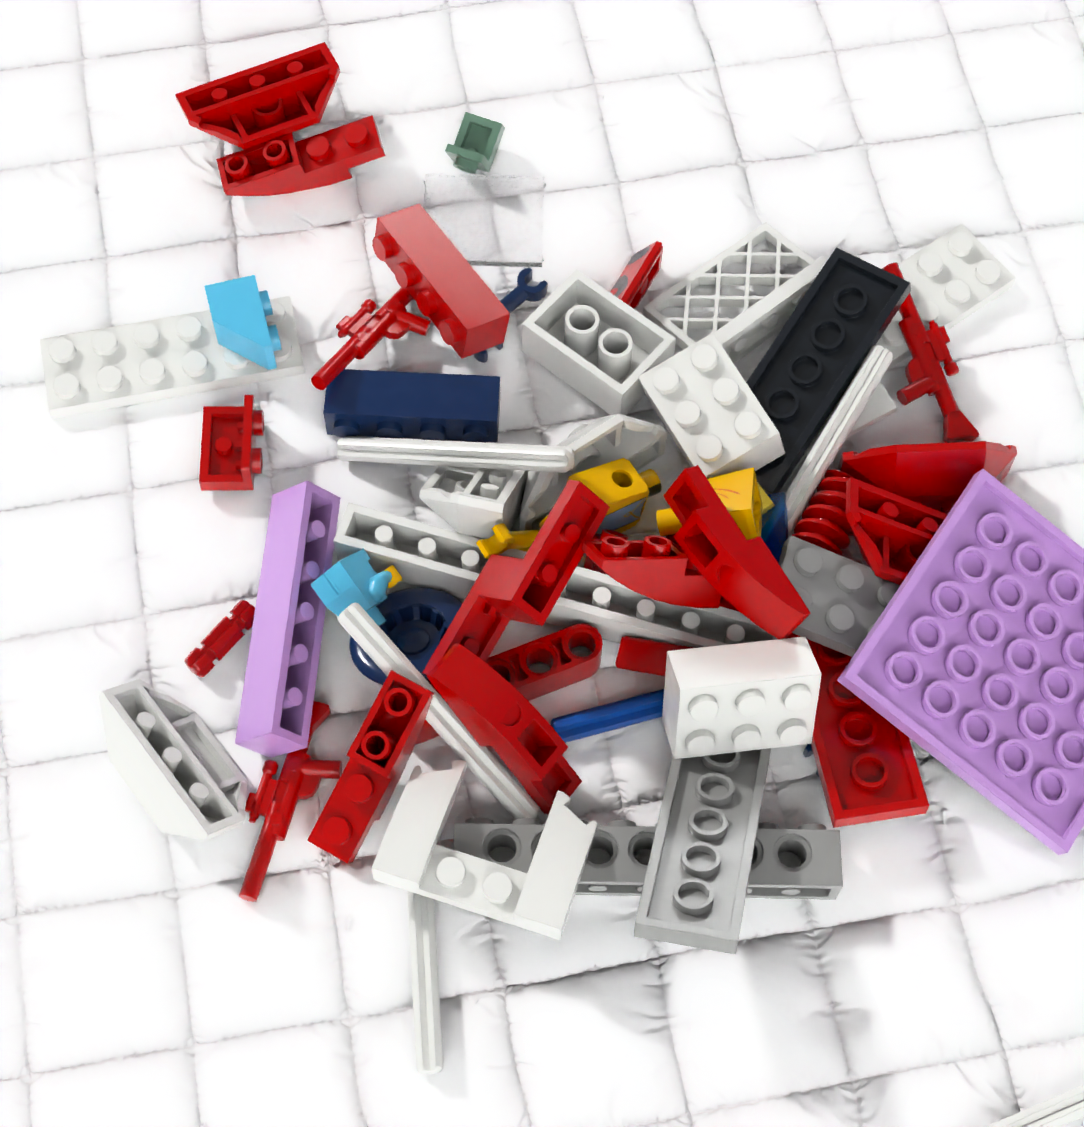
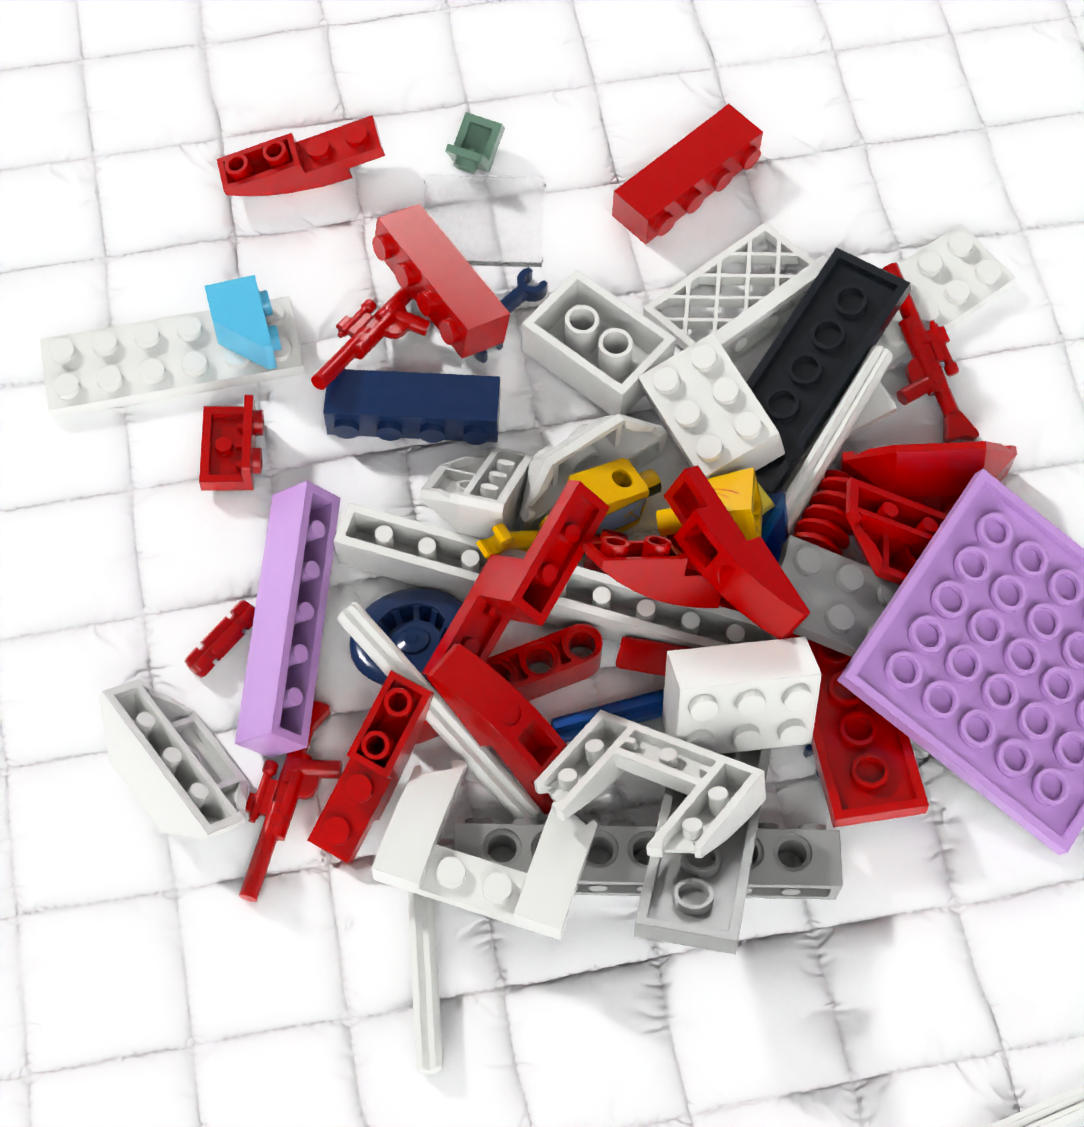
red wedge [175,42,340,149] -> none
medium azure piece [310,548,402,626] -> none
white axle [336,436,575,473] -> none
red slope [610,241,663,310] -> none
none -> white wedge [534,710,766,858]
none -> red brick [612,104,763,245]

